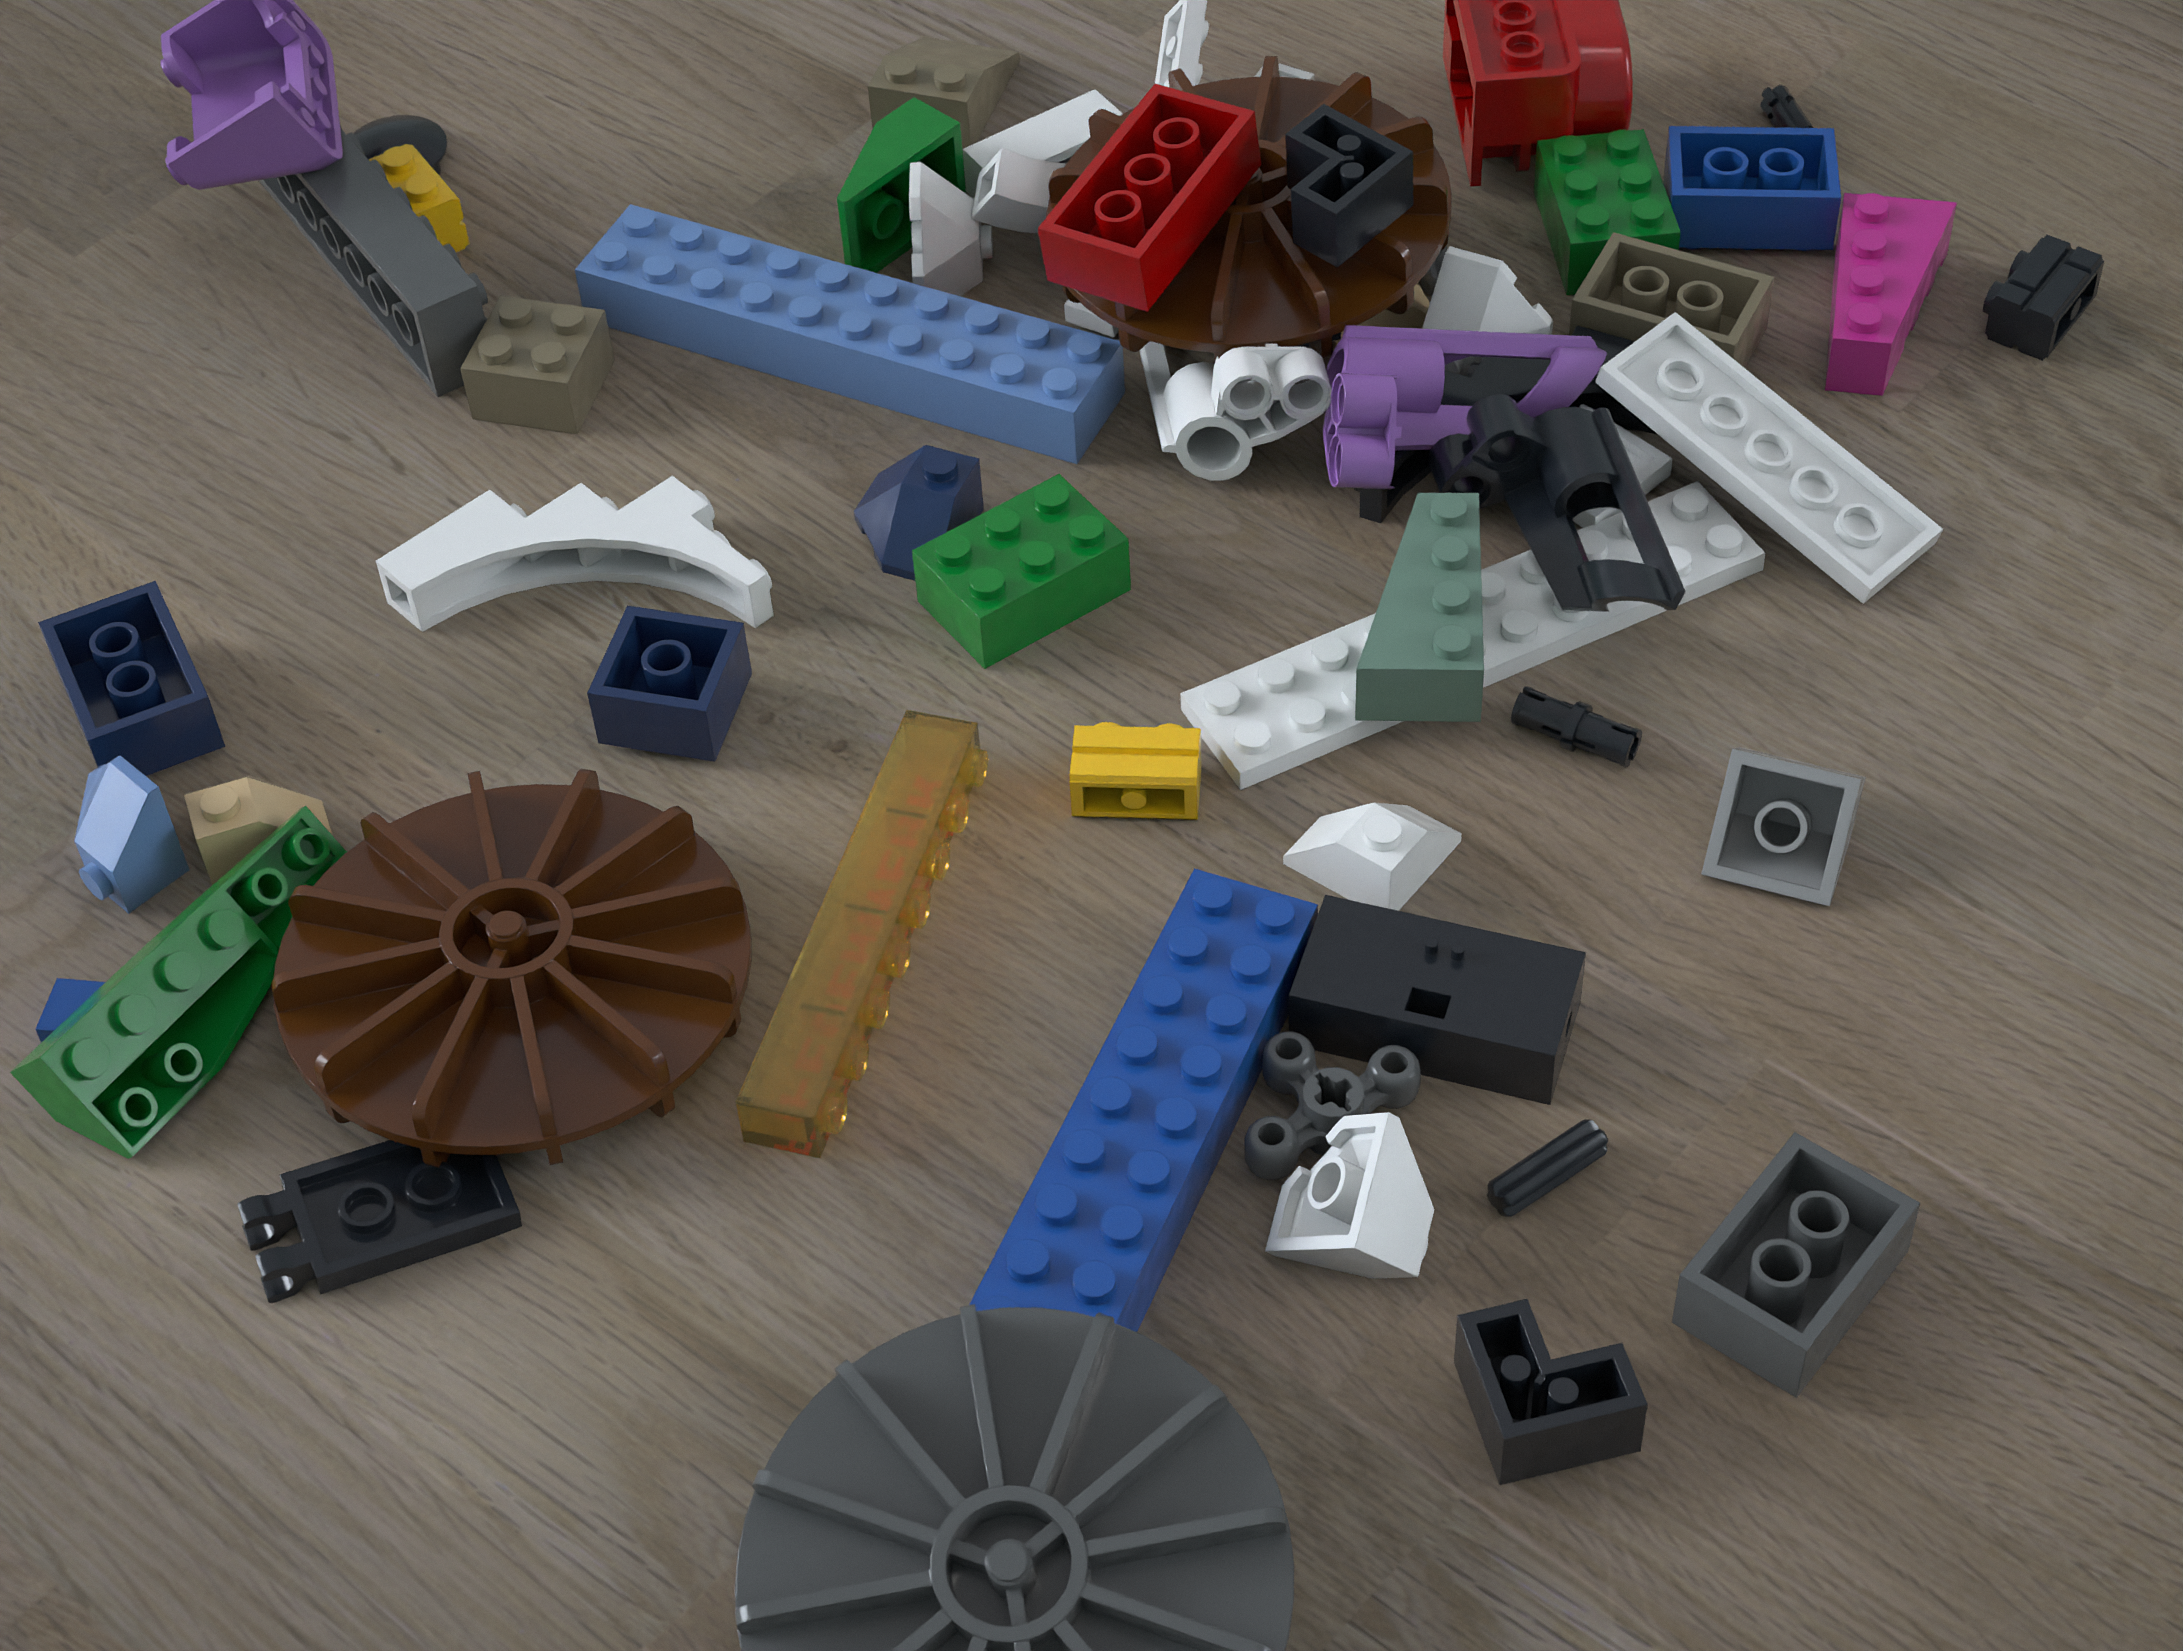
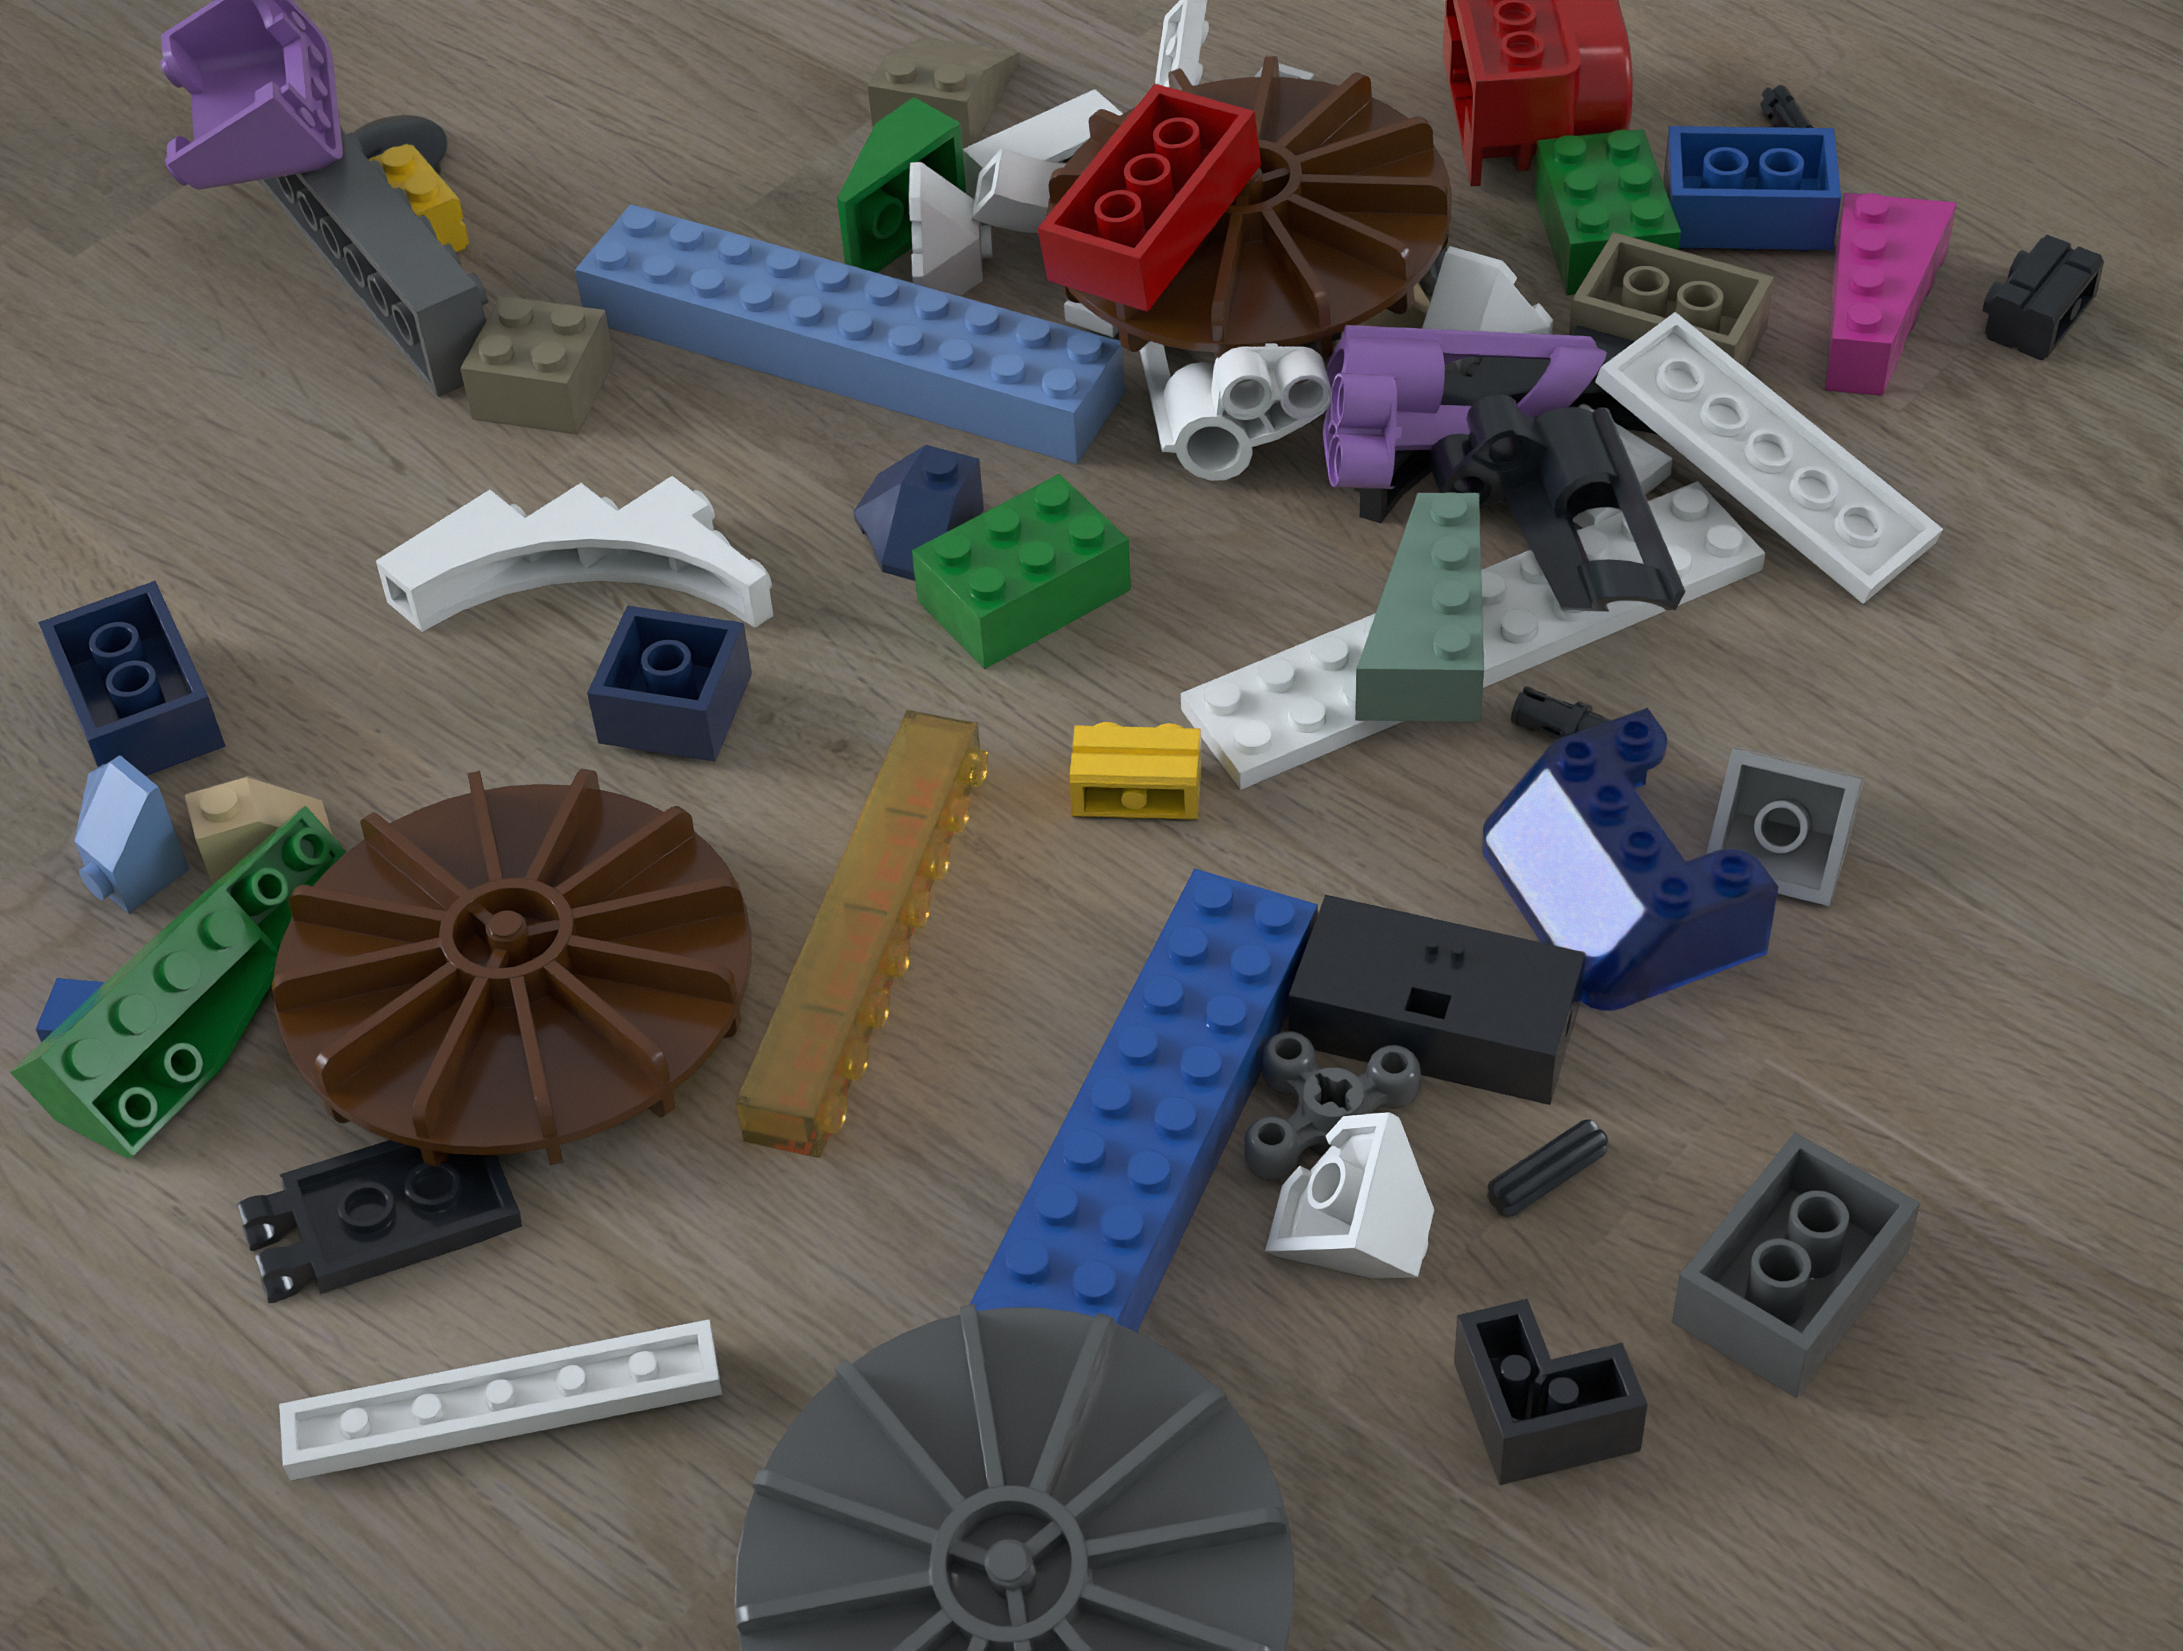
white slope [1283,803,1462,911] -> none
black brick [1285,104,1413,268] -> none
none -> white plate [279,1319,722,1481]
none -> clear blue windscreen [1482,708,1779,1011]

